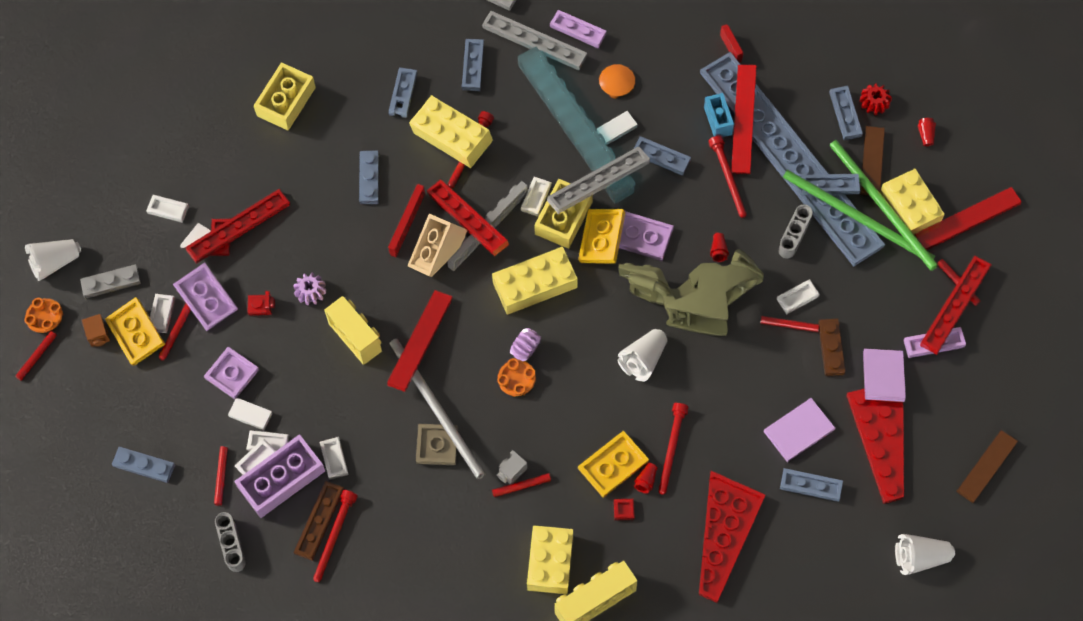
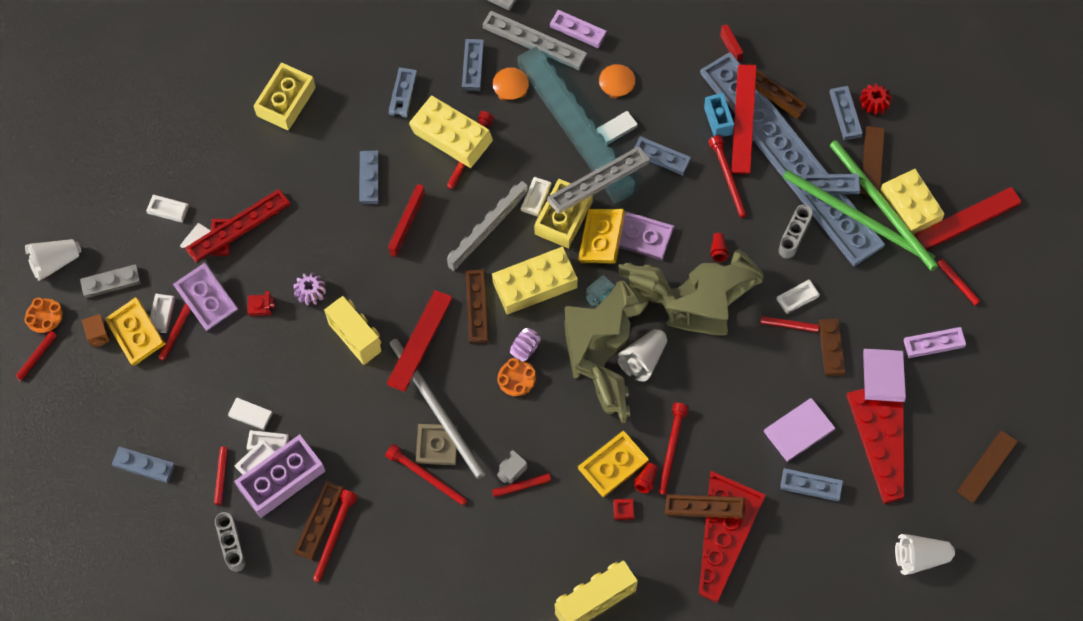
lavender plate [204,347,259,399] -> none
white tile [320,437,349,480] -> none
tan slope [408,214,467,277] -> none
red plate [427,180,509,256] -> none
light yellow brick [527,526,573,594] -> none
red cone [917,118,936,147] -> none
red tile [920,256,992,355] -> none
none -> red piece [385,444,467,505]
none -> reddish brown tile [465,269,488,343]
none -> orange dish [493,68,529,100]
none -> olive piece [565,281,648,423]
none -> clear light blue brick [586,275,615,307]
none -> reddish brown tile [665,494,746,519]
none -> reddish brown tile [747,63,808,119]

